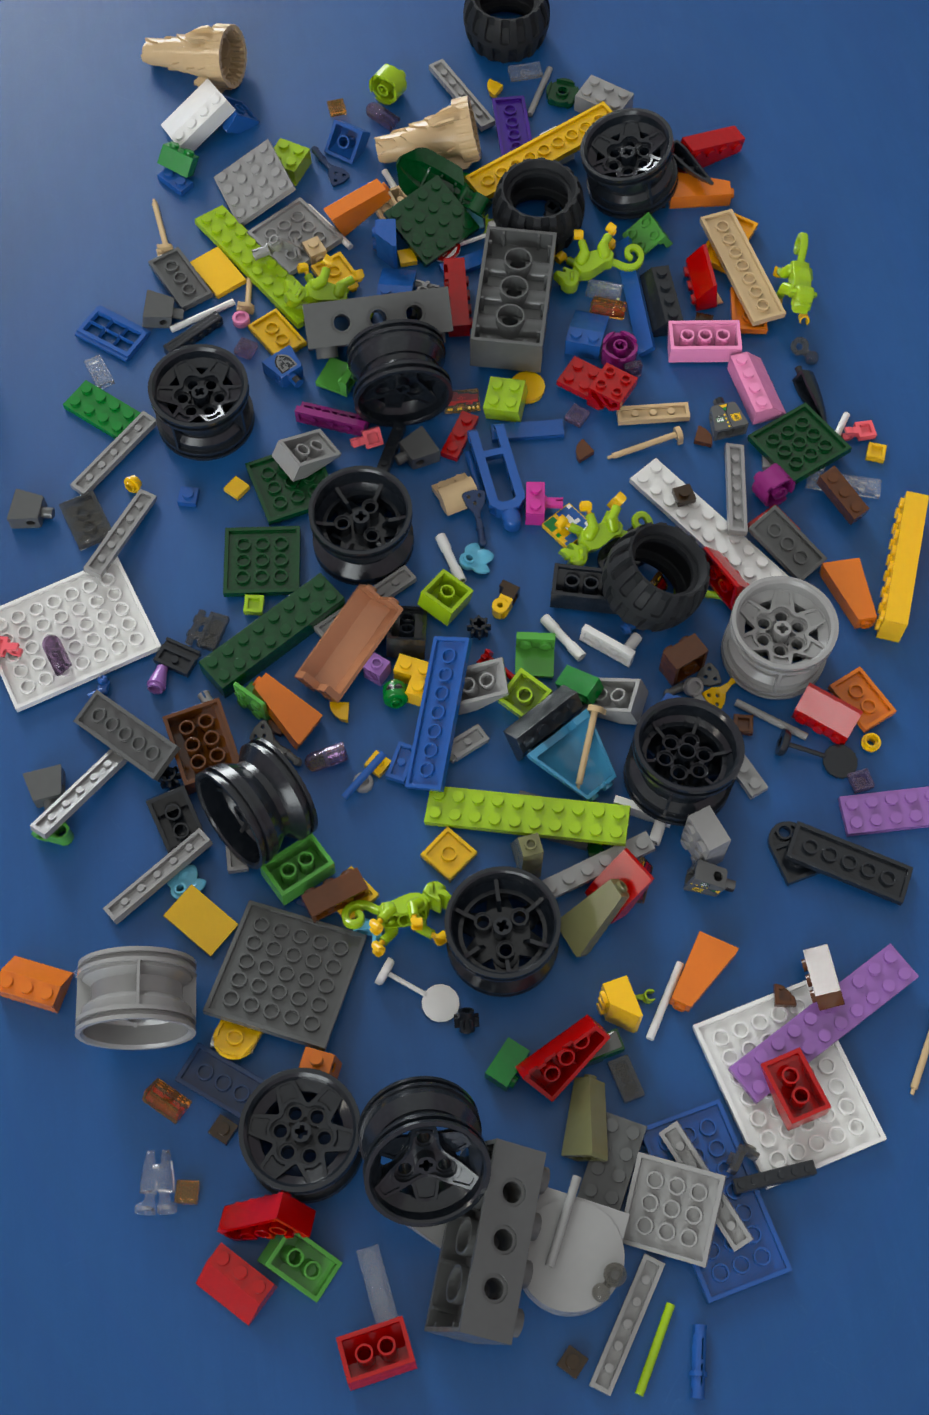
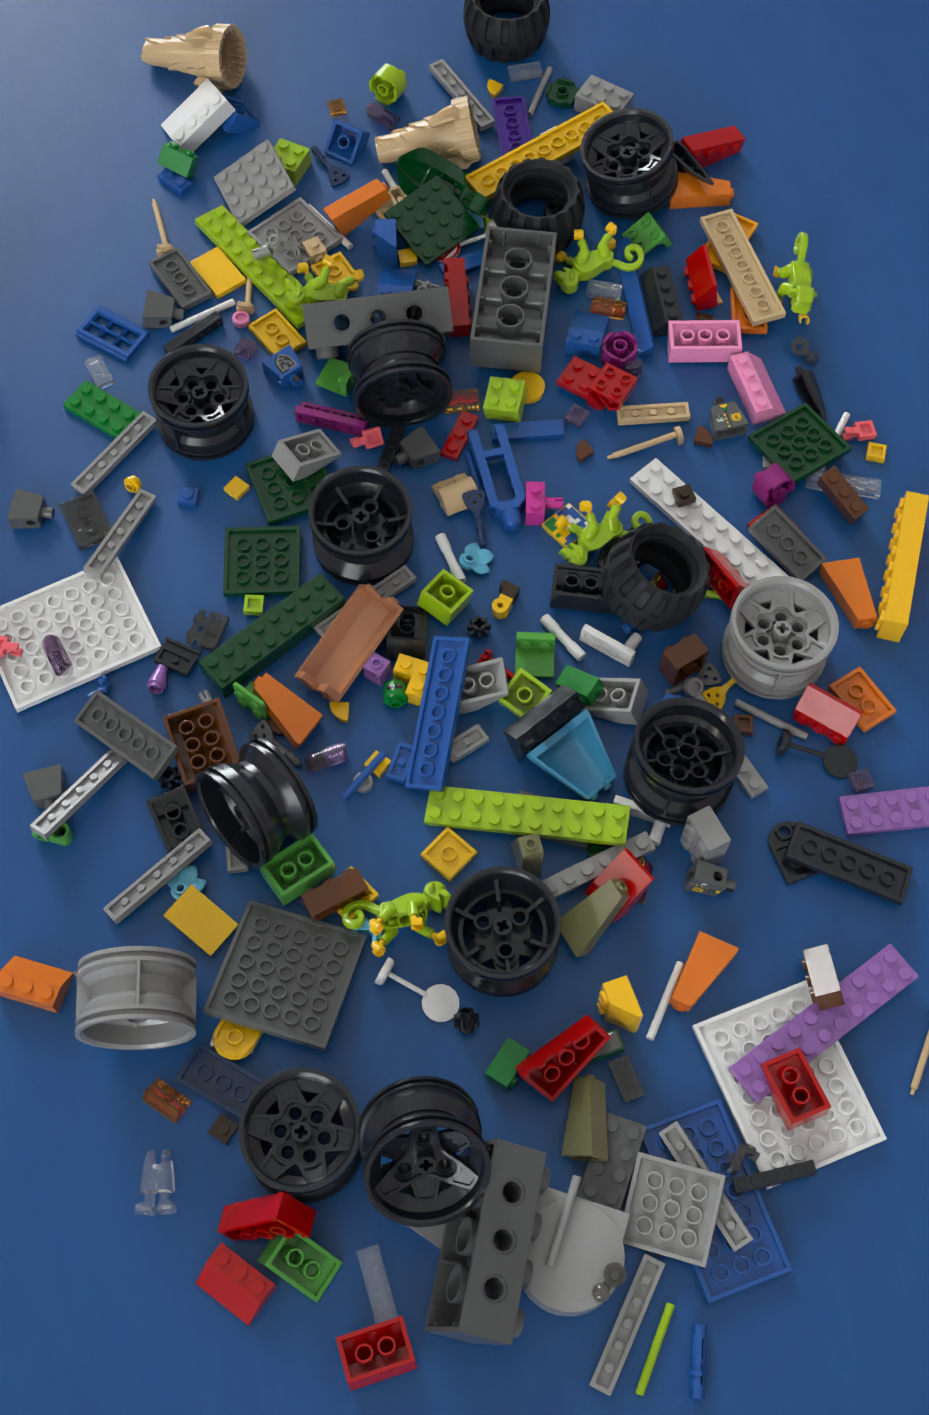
clear orange tile [174,1180,200,1205] -> none
orange torso [298,1047,342,1079] -> none
dark brown plate [556,1345,589,1380] -> none
tan piece [576,704,607,790] -> none
lime hand [635,989,655,1004] -> none
light grey plate [724,443,748,536] -> none
reddish brown tile [773,984,797,1007] -> none
yellow plate [861,733,881,752] -> none

